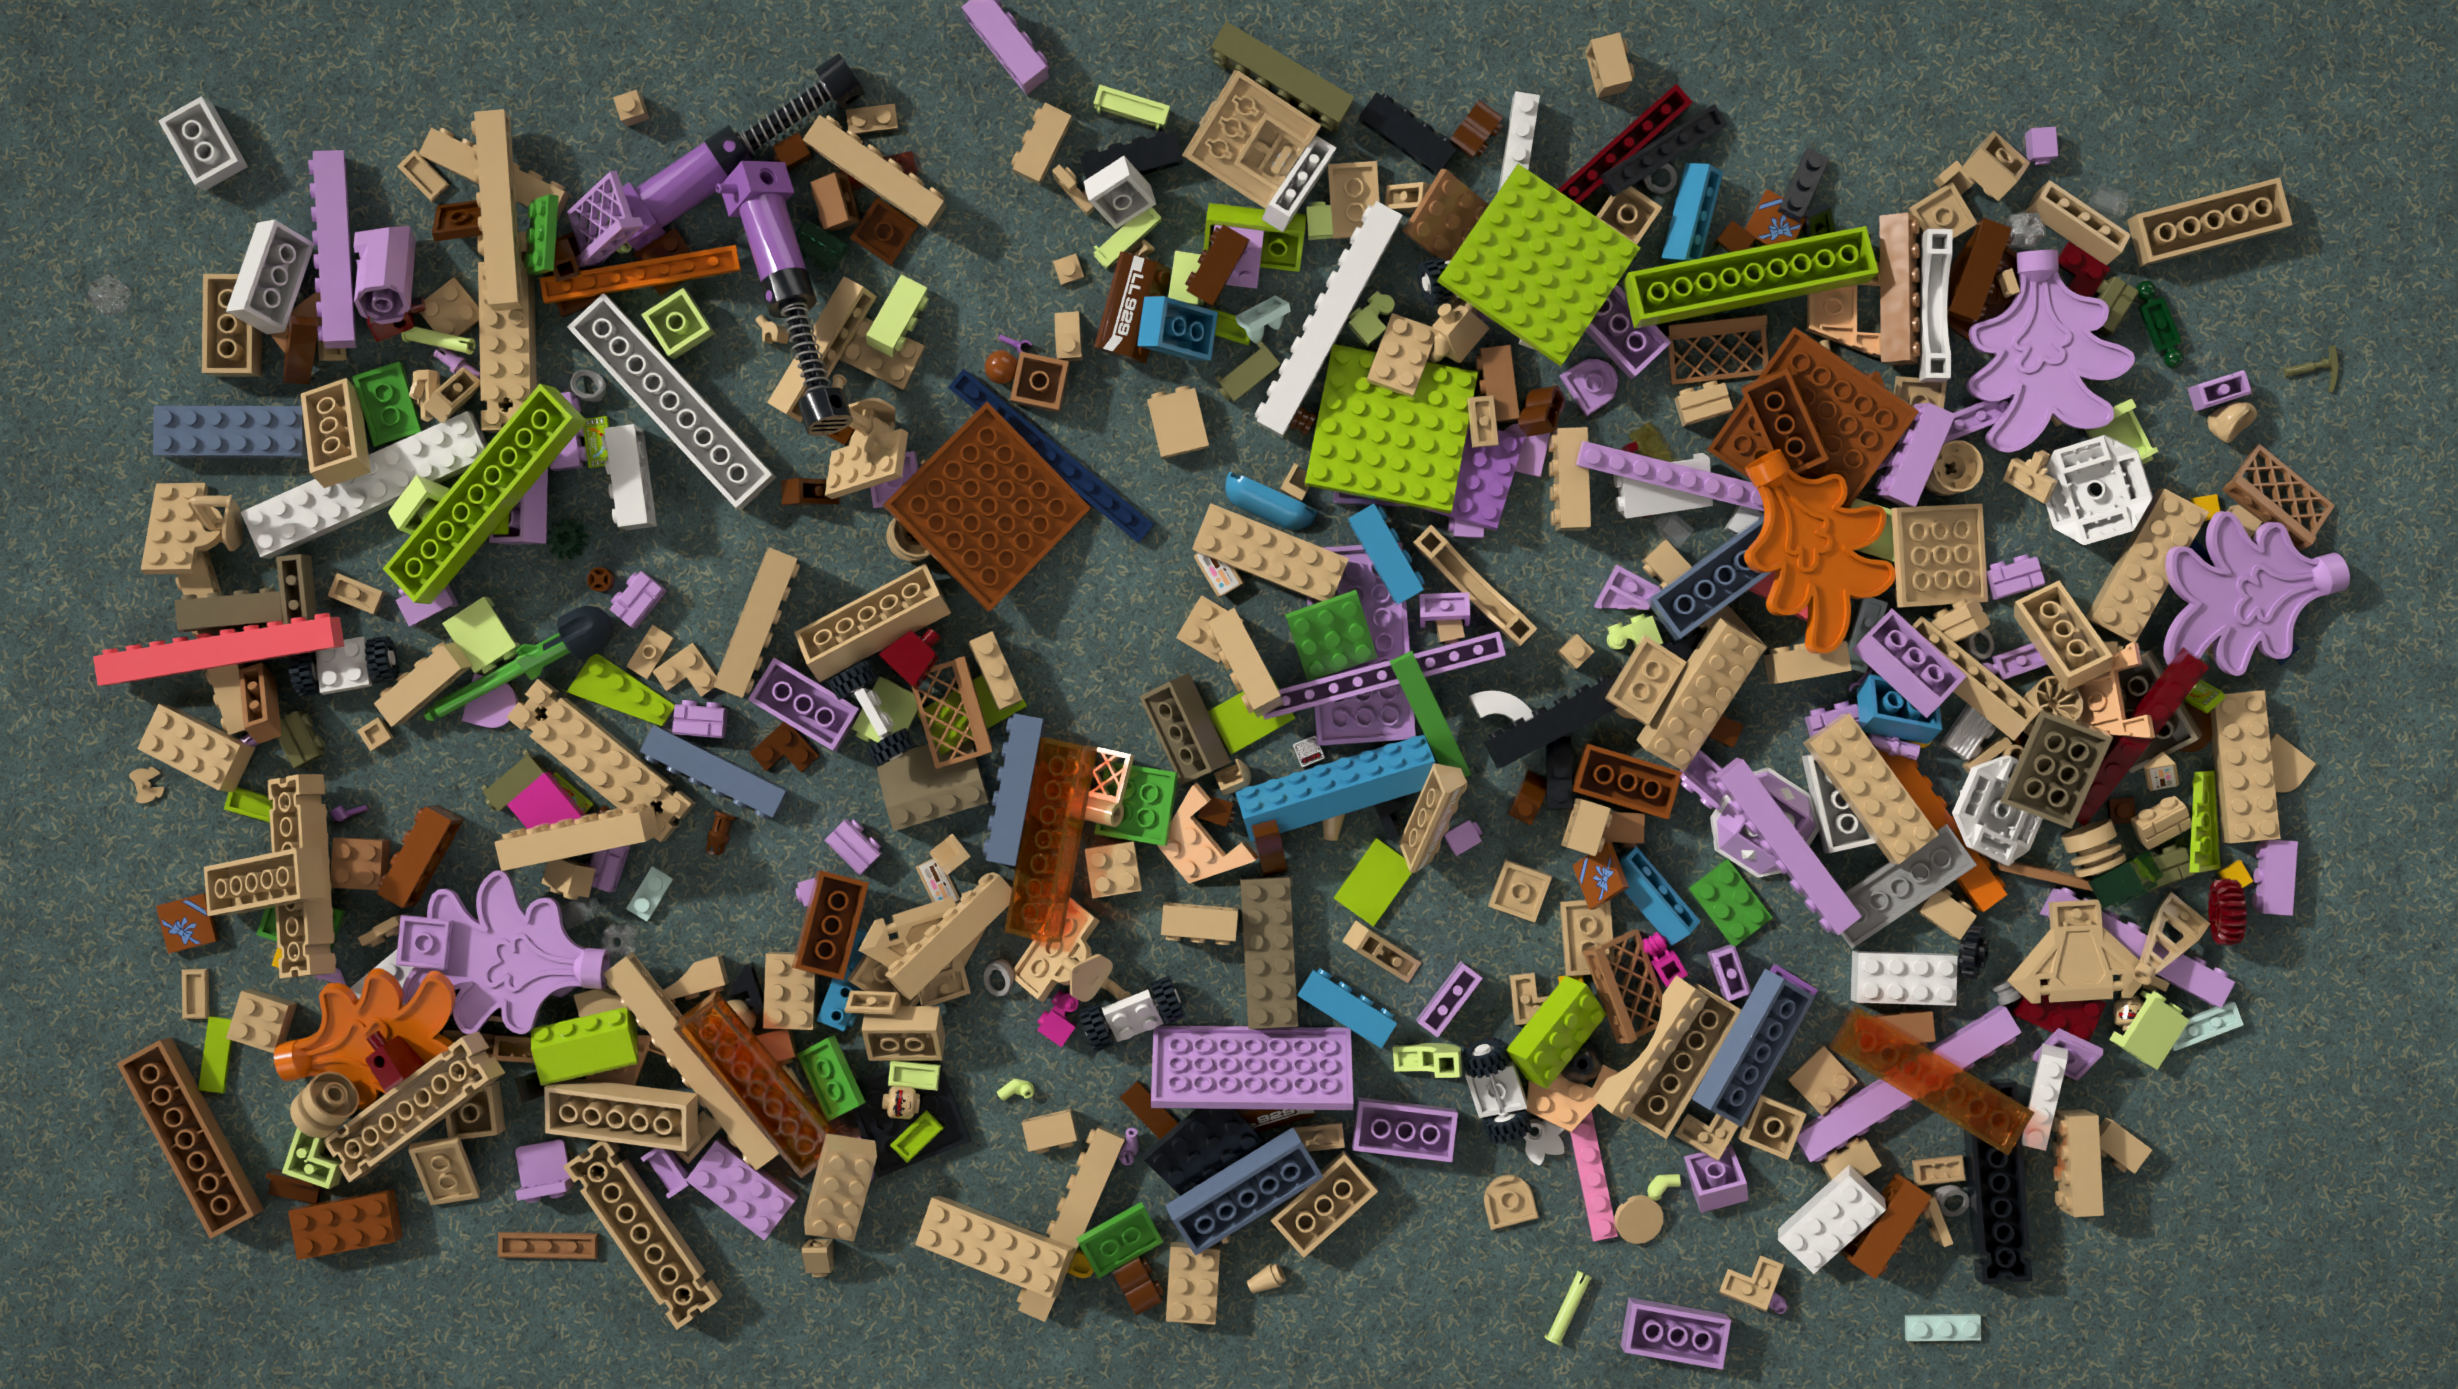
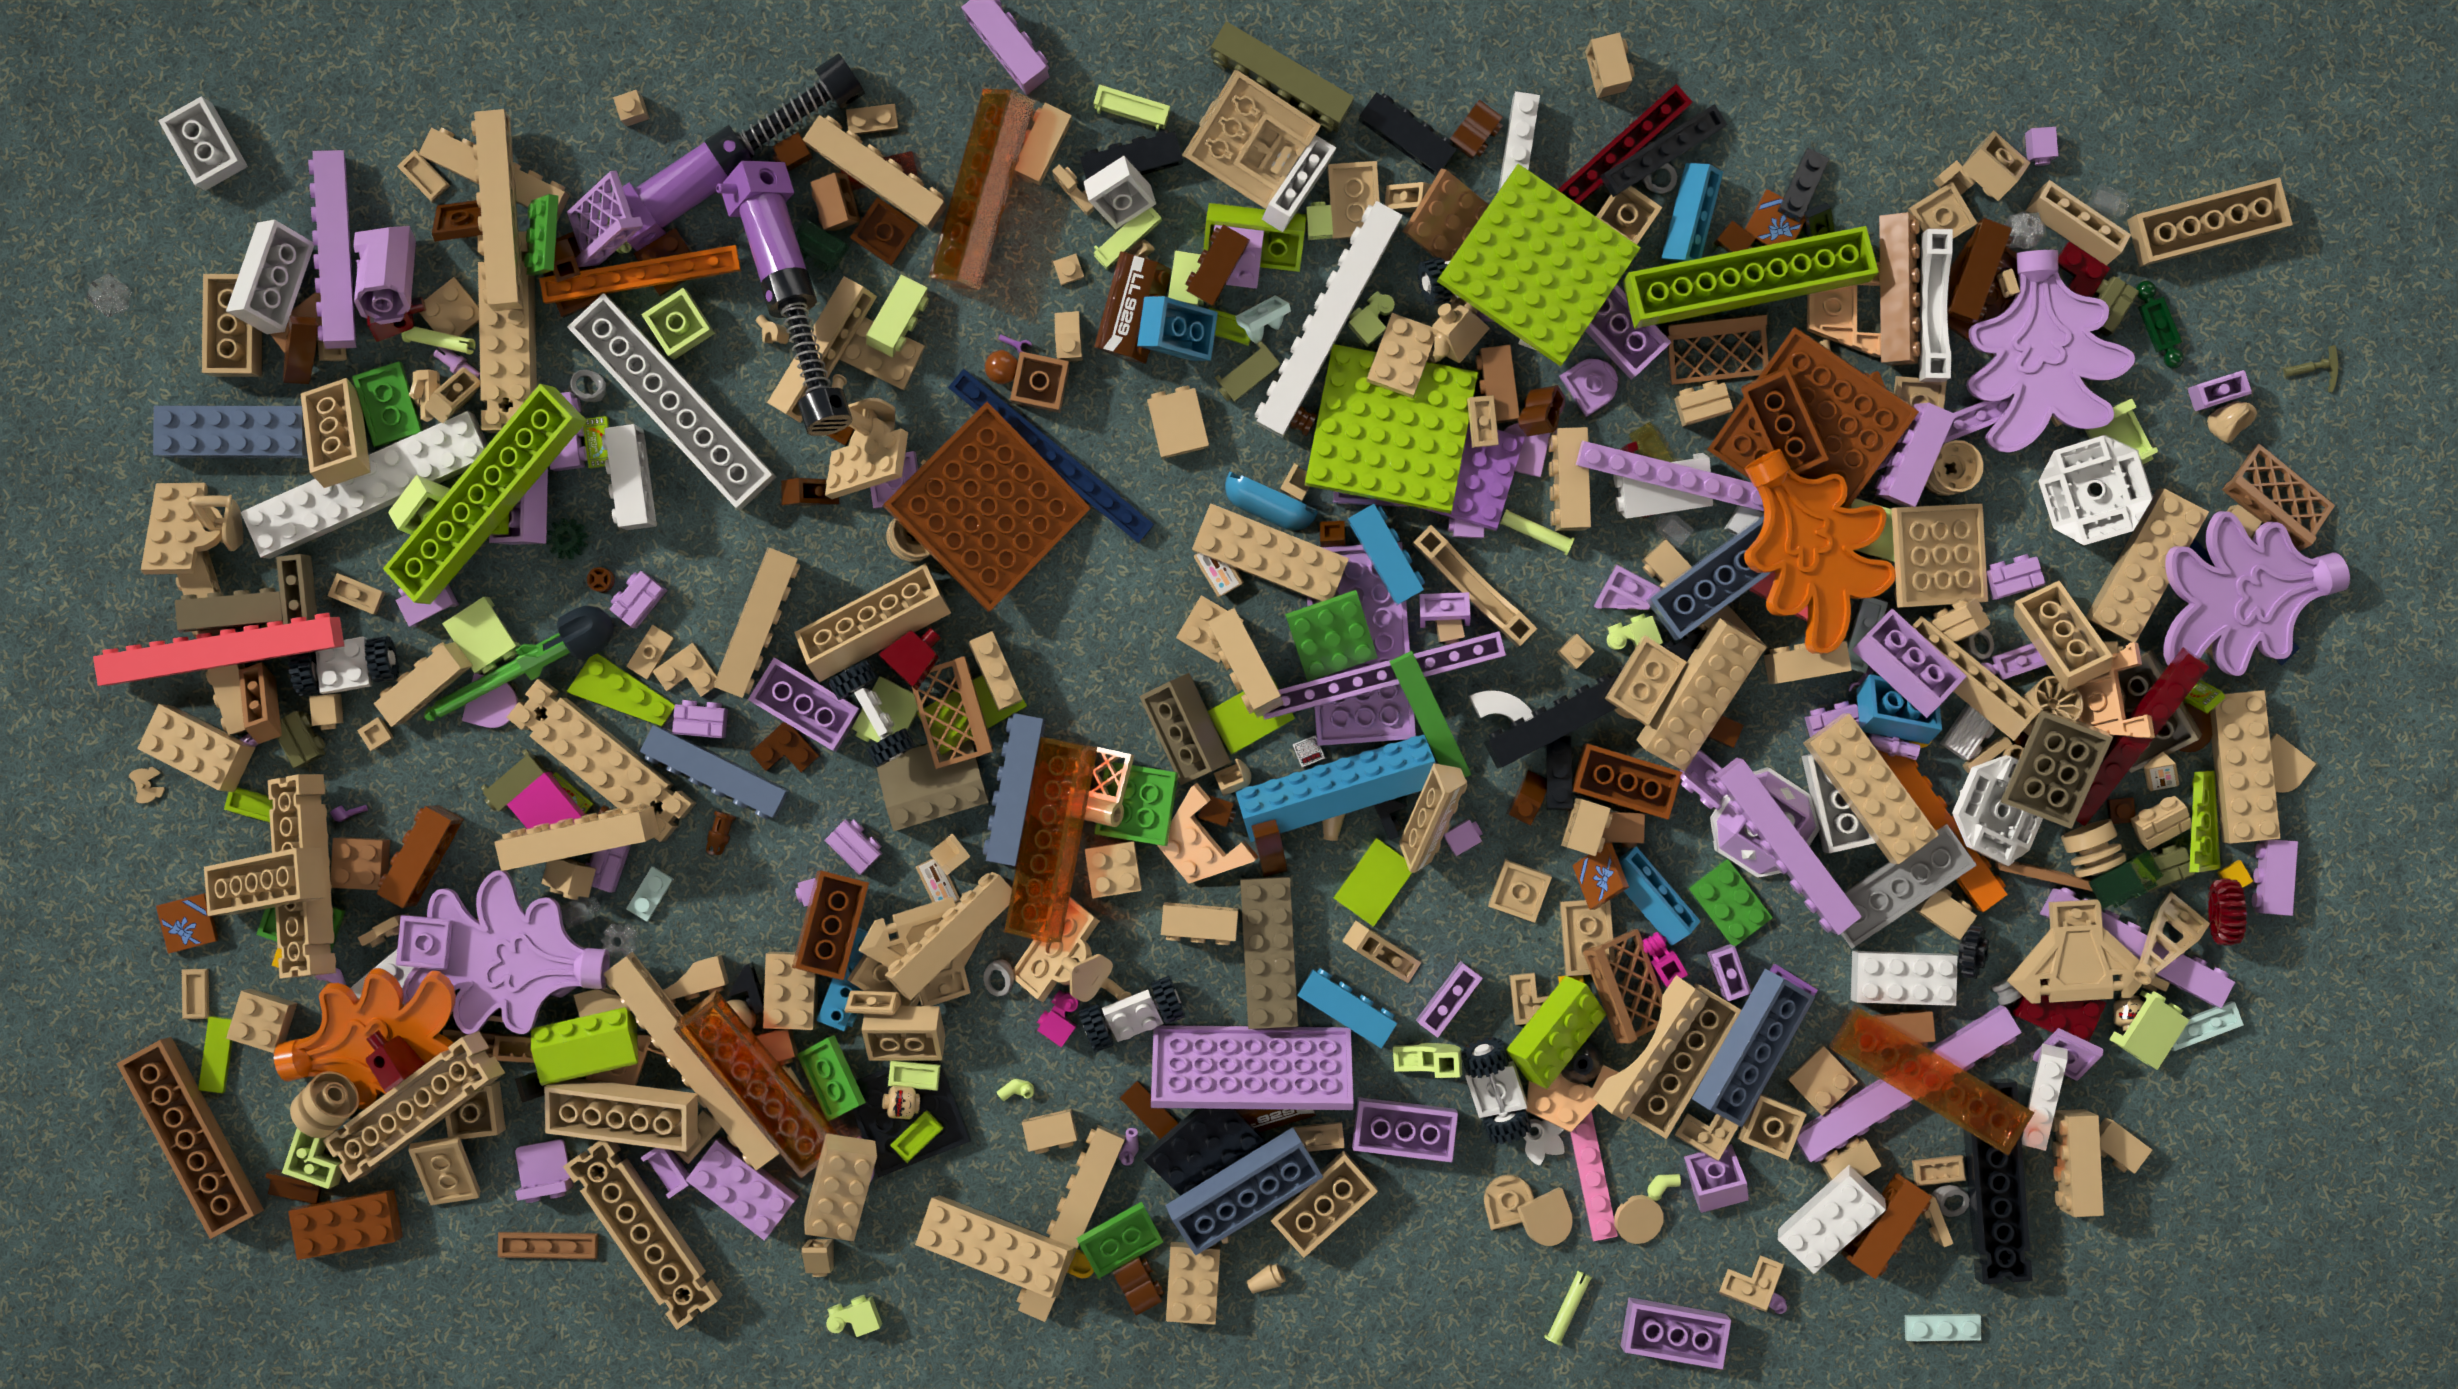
tan hinge [2003,450,2057,504] -> none
yellow tile [2191,494,2220,521] -> none
none -> tan brick [309,694,344,730]
none -> yellowish green brick [826,1295,882,1337]
none -> clear orange brick [928,89,1035,290]
none -> reddish brown plate [1320,521,1345,547]
none -> yellowish green pin [1500,509,1575,556]
none -> tan tile [1517,1187,1572,1246]

